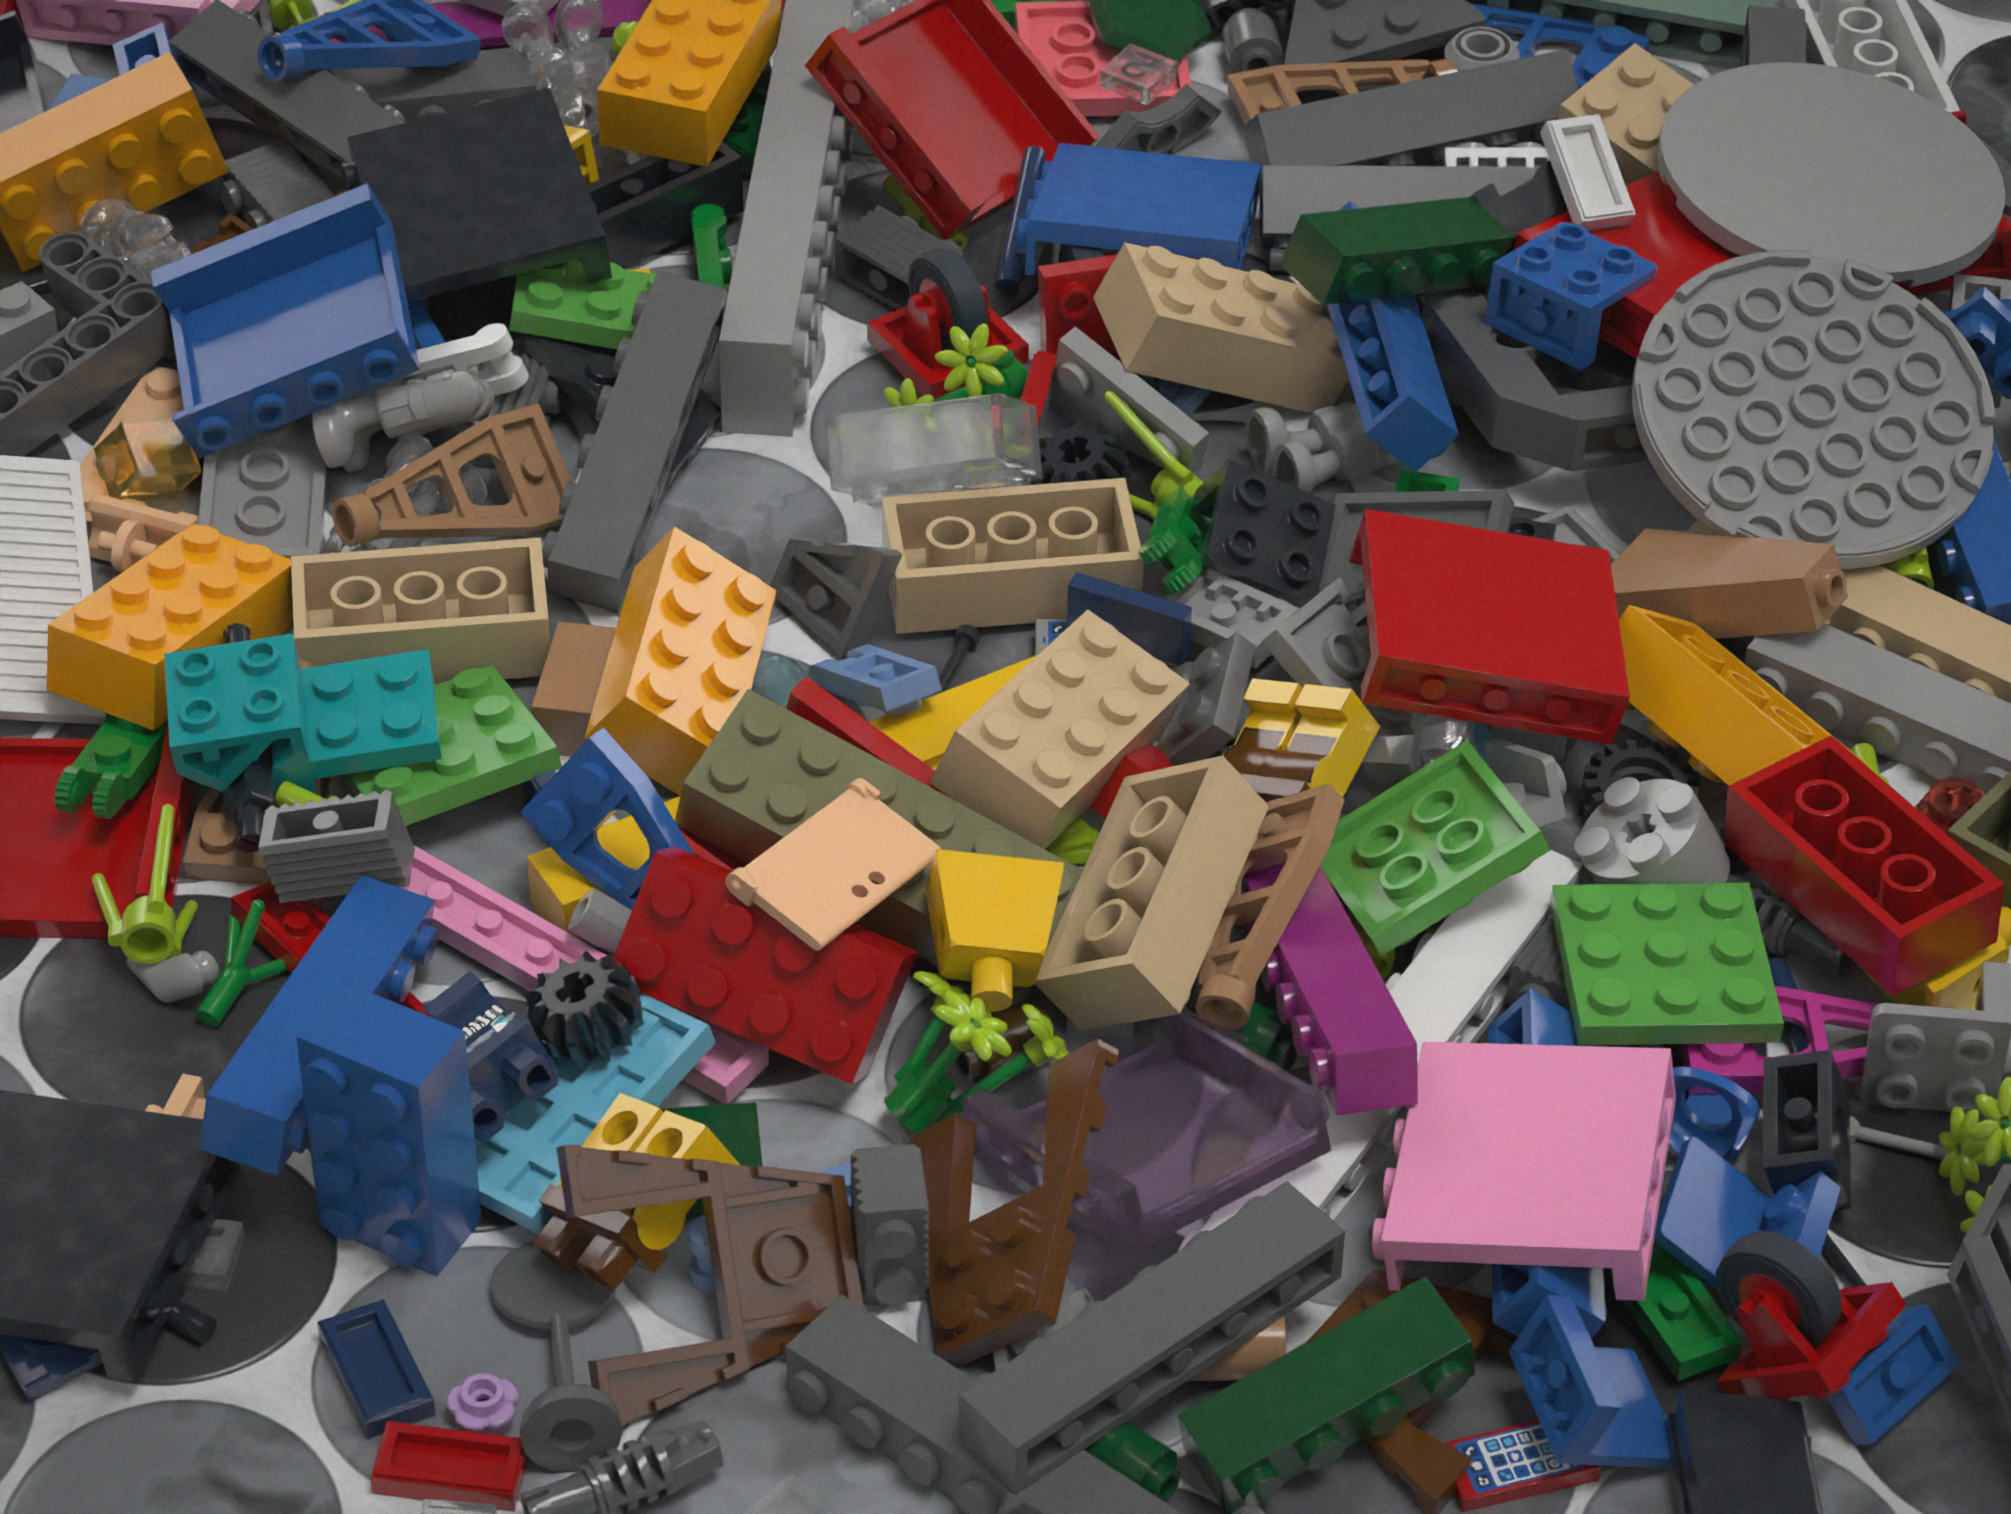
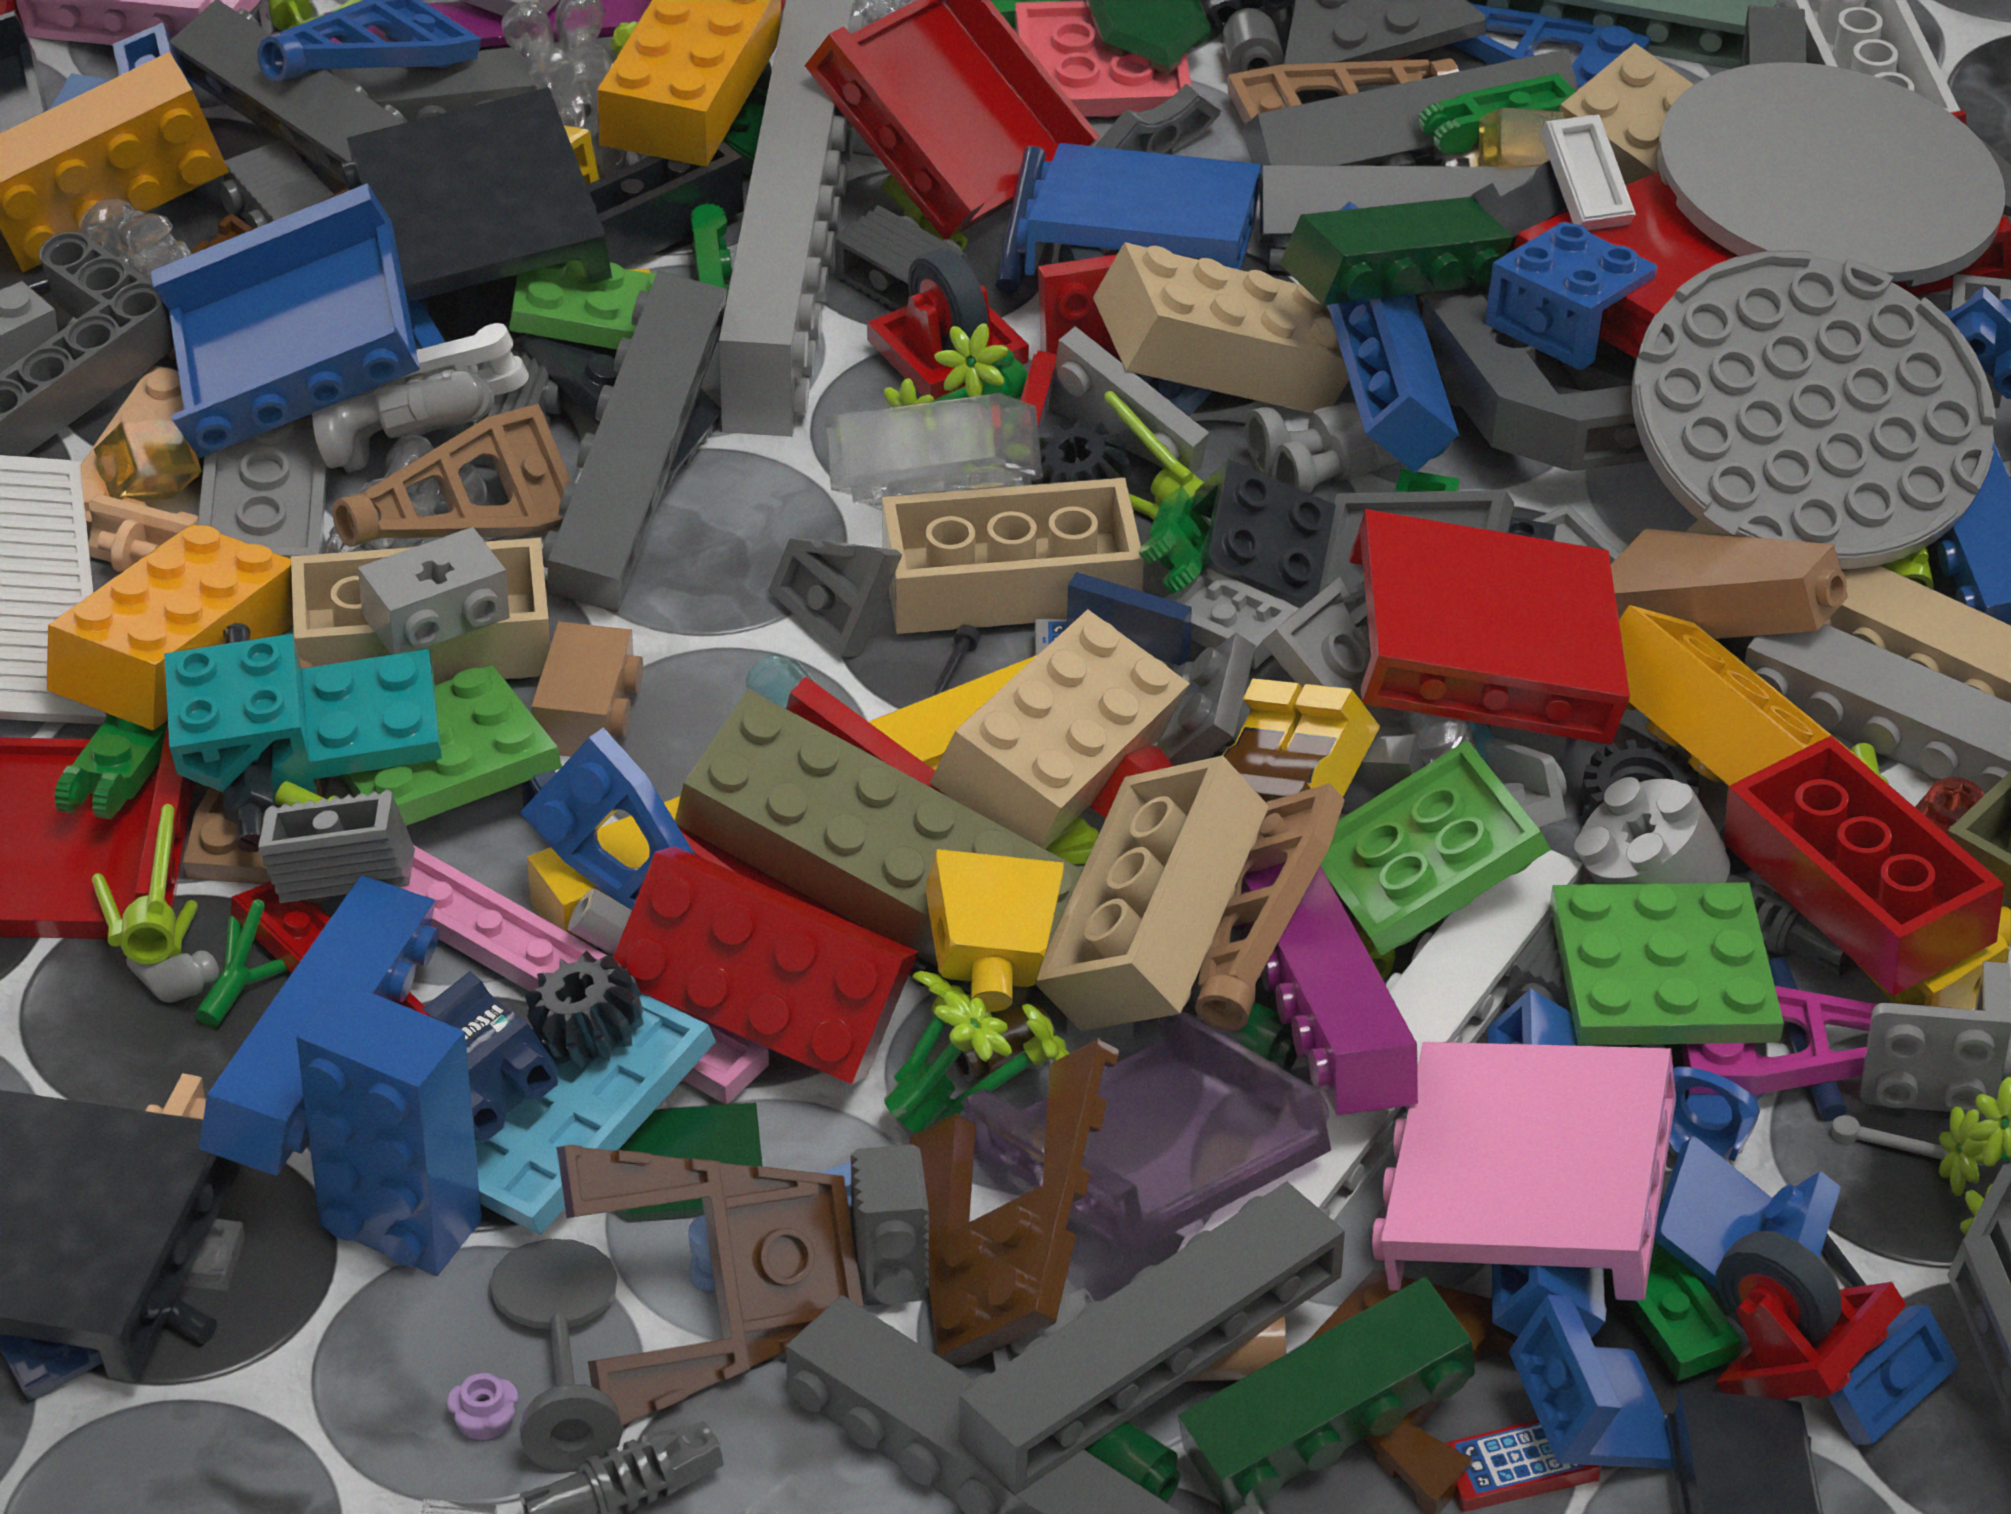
dark blue tile [317,1299,436,1439] -> none
red tile [370,1421,529,1512] -> none
hips [533,1093,740,1292] -> none
light orange brick [584,526,777,796] -> none
light nougat door [725,778,941,951] -> none
medium blue plate [809,644,942,715] -> none
clear tile [1100,43,1177,105] -> none
light grey cone [1444,27,1520,71] -> none
black brick [1763,1049,1851,1211] -> none
none -> light grey brick [358,527,510,655]
none -> green hinge [1418,73,1576,155]
none -> clear yellow brick [1479,108,1565,167]

